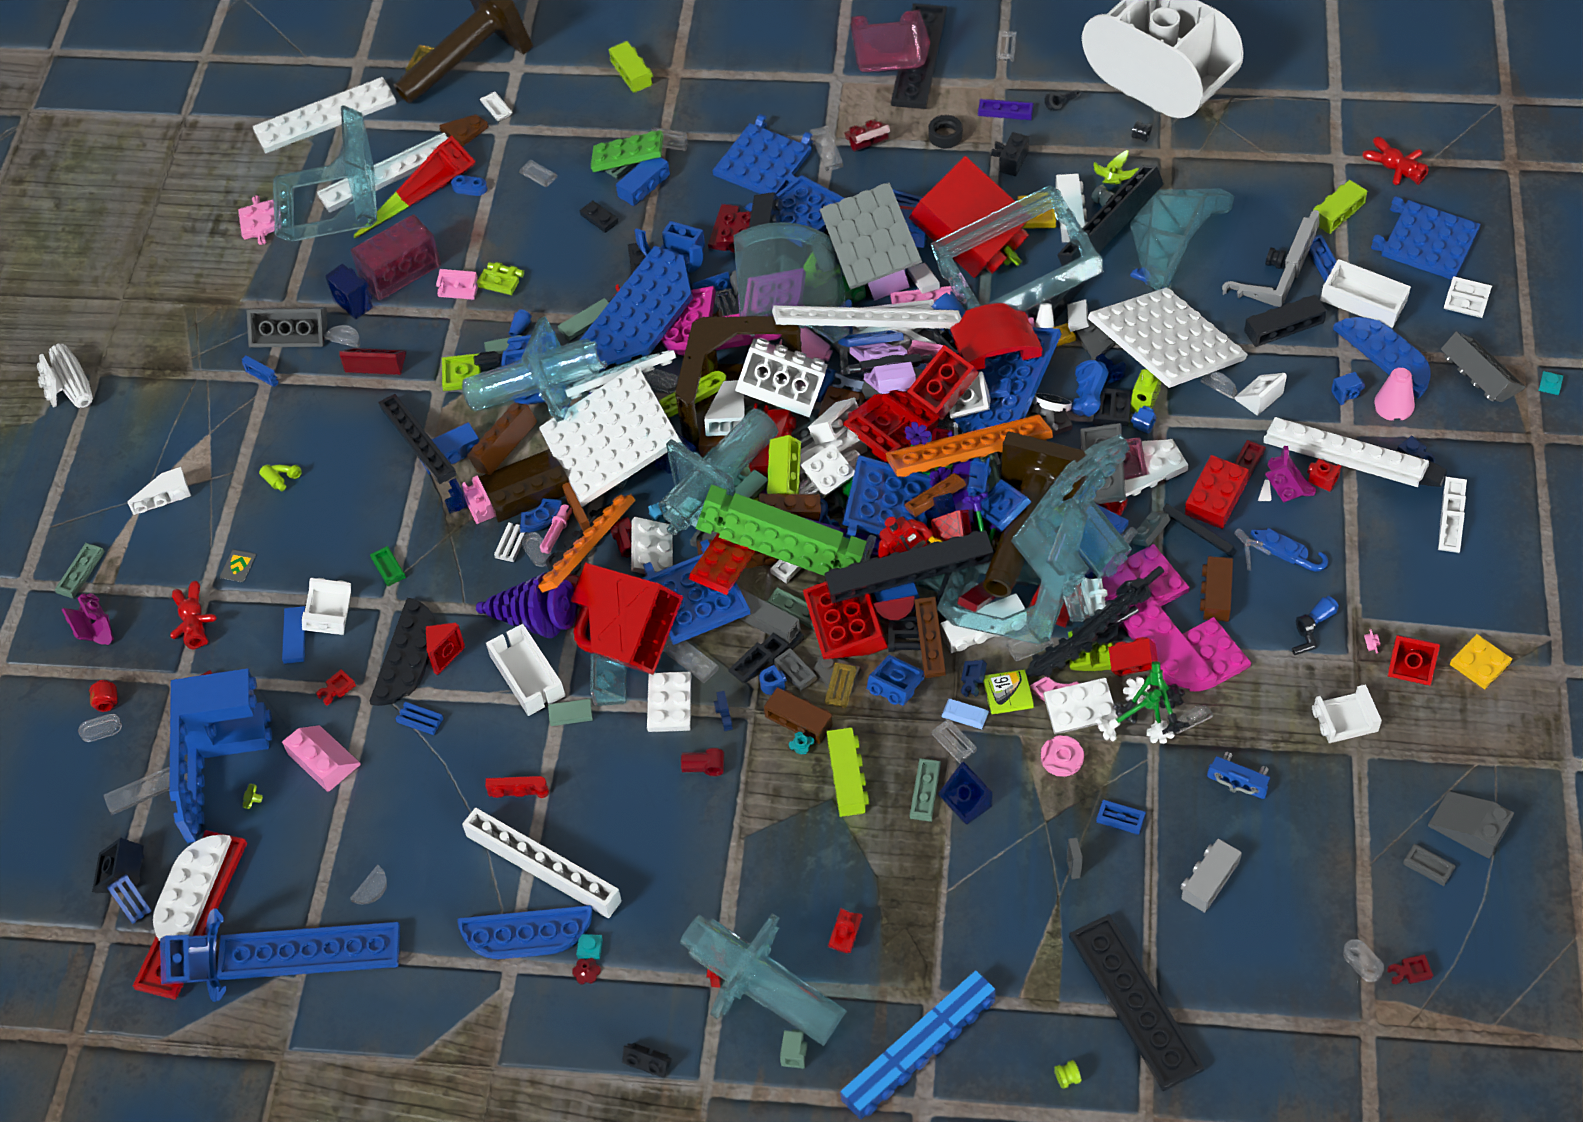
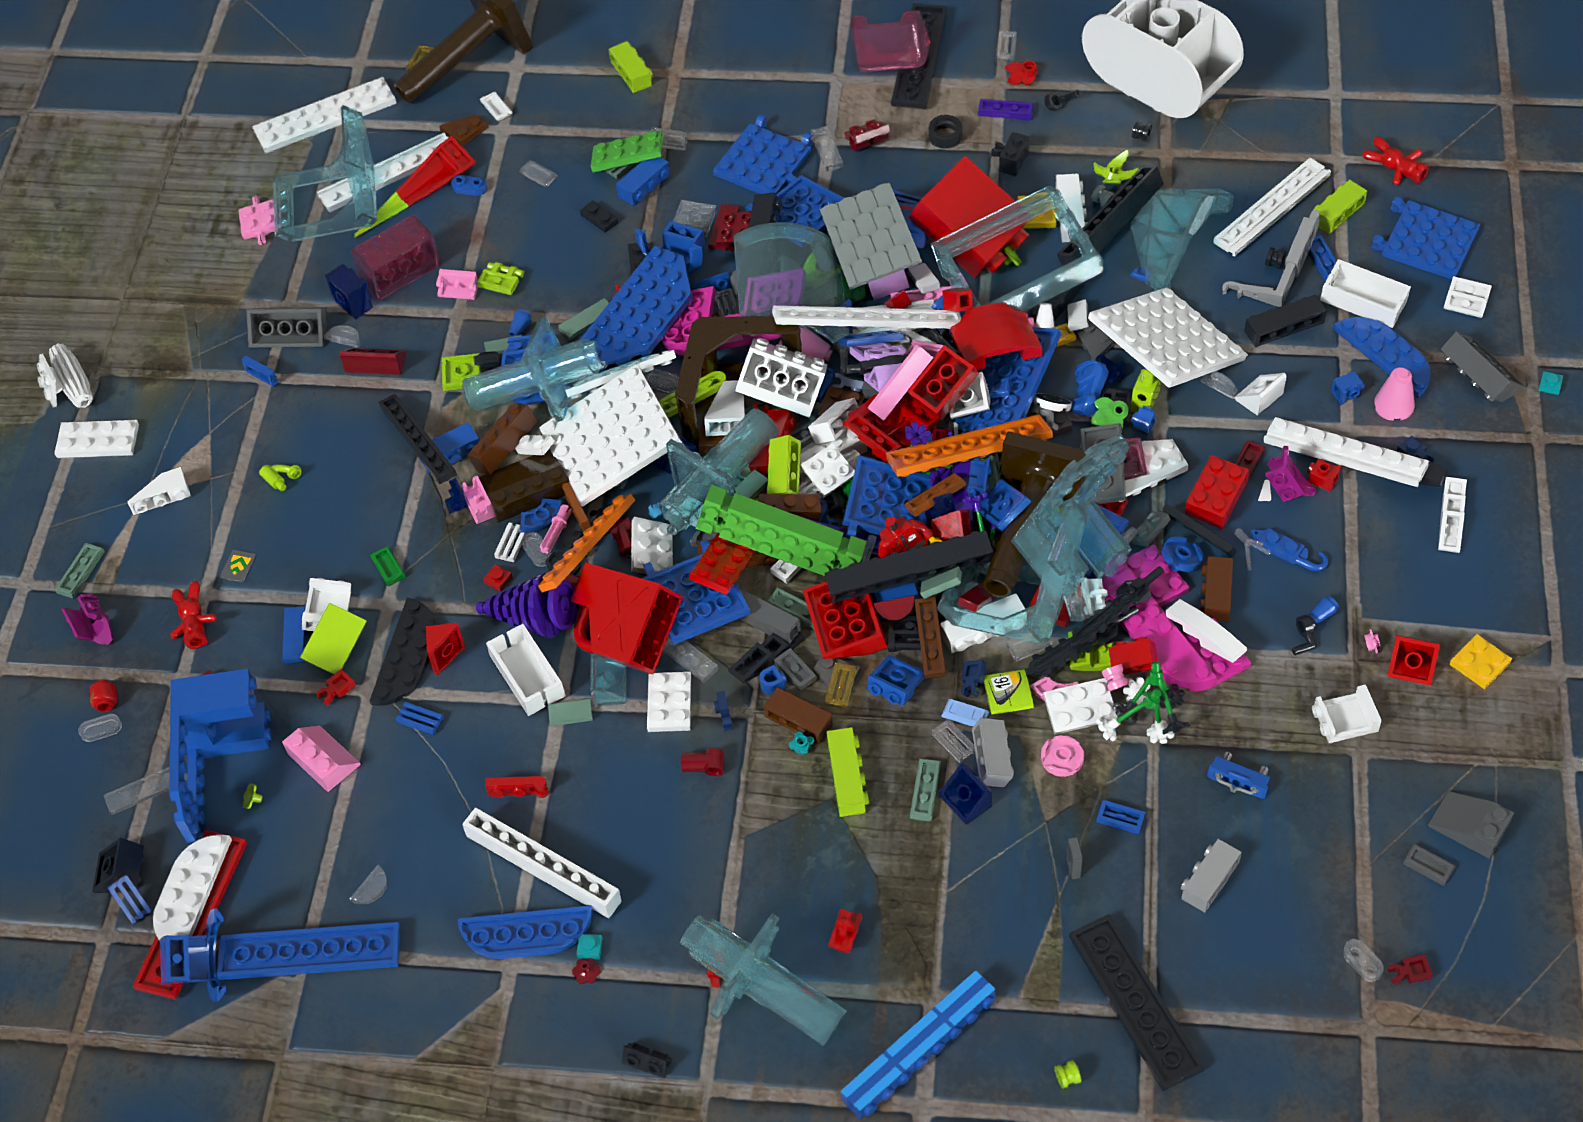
sand green brick [780,1029,807,1069] -> none
clear tile [1176,705,1213,734] -> none
none -> white plate [55,420,139,458]
none -> lime tile [300,602,367,675]
none -> red plate [483,564,513,592]
none -> white plate [515,435,555,455]
none -> clear plate [673,200,717,237]
none -> bright pink tile [868,345,933,420]
none -> red slope [885,290,912,309]
none -> sand green tile [920,566,962,599]
none -> red brick [942,287,973,312]
none -> light grey brick [972,718,1014,787]
none -> red plate [1005,61,1038,86]
none -> bright green plate [1091,397,1129,428]
none -> bright pink wheel [1101,664,1129,692]
none -> blue plate [1161,536,1203,572]
none -> white slope [1166,599,1247,663]
none -> white plate [1213,158,1331,257]

